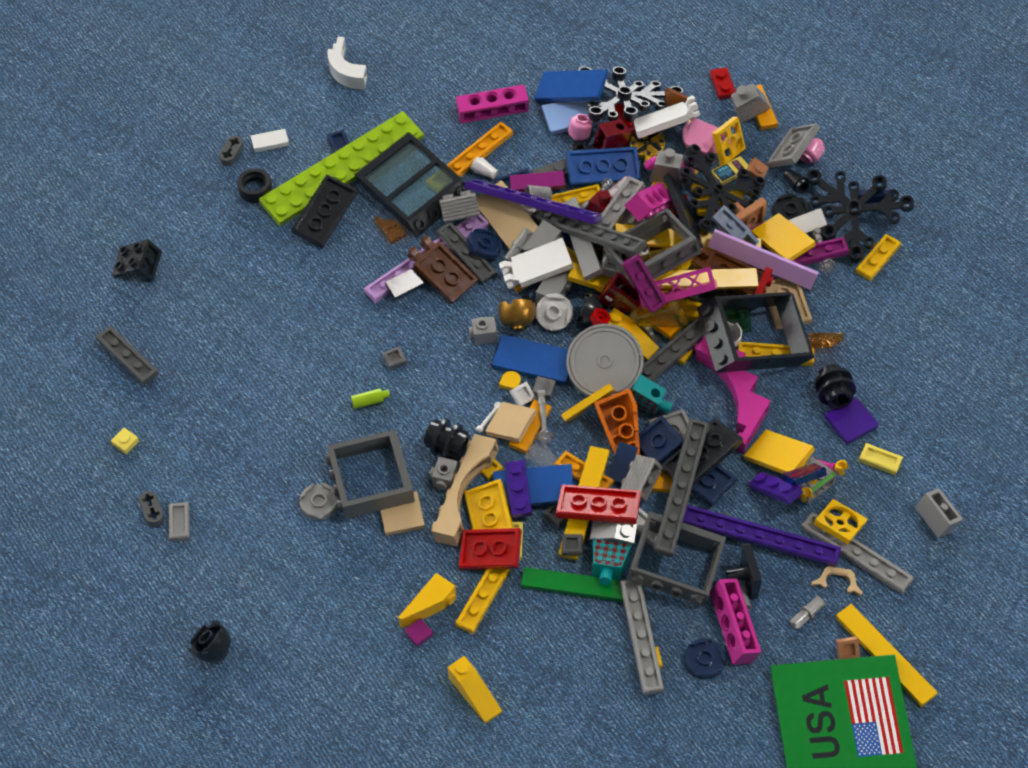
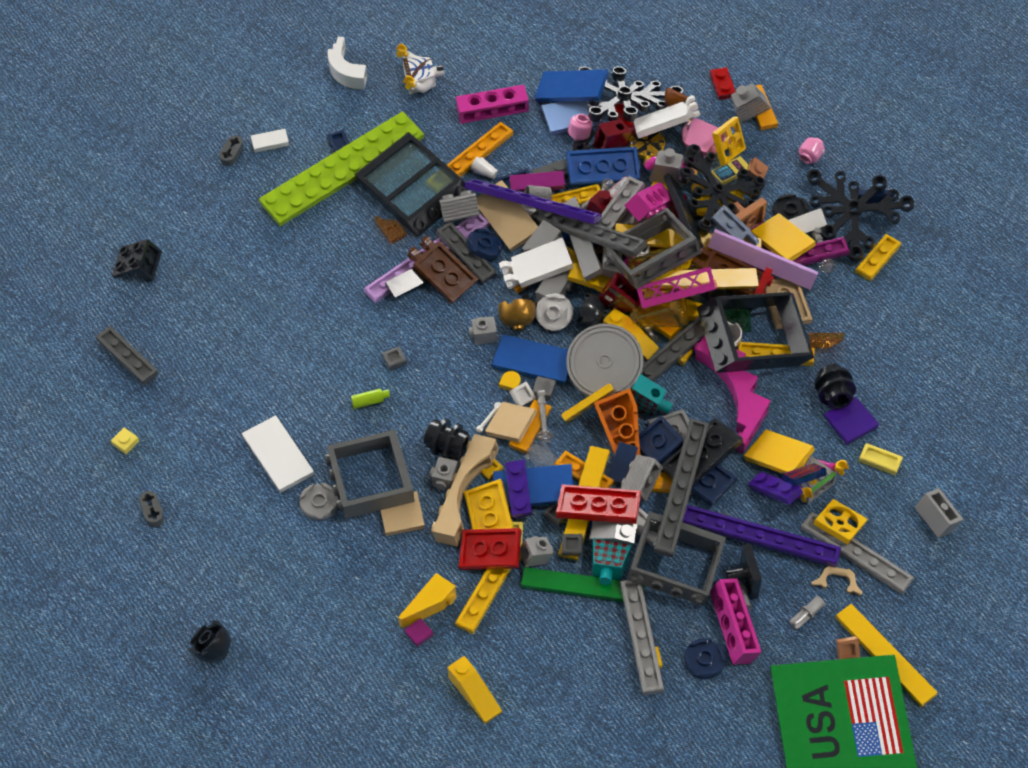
light grey tile [169,502,190,542] -> none
black tyre [237,168,273,203] -> none
black tile [291,174,358,249] -> none
light grey pin [504,227,533,262] -> none
red tile [590,308,611,326] -> none
magenta tile [621,254,667,313] -> none
light grey tile [767,123,820,168] -> none
black cone [783,169,809,193] -> none
none -> white tile [242,415,314,493]
none -> torso [396,44,444,94]
none -> light grey brick [520,536,553,567]

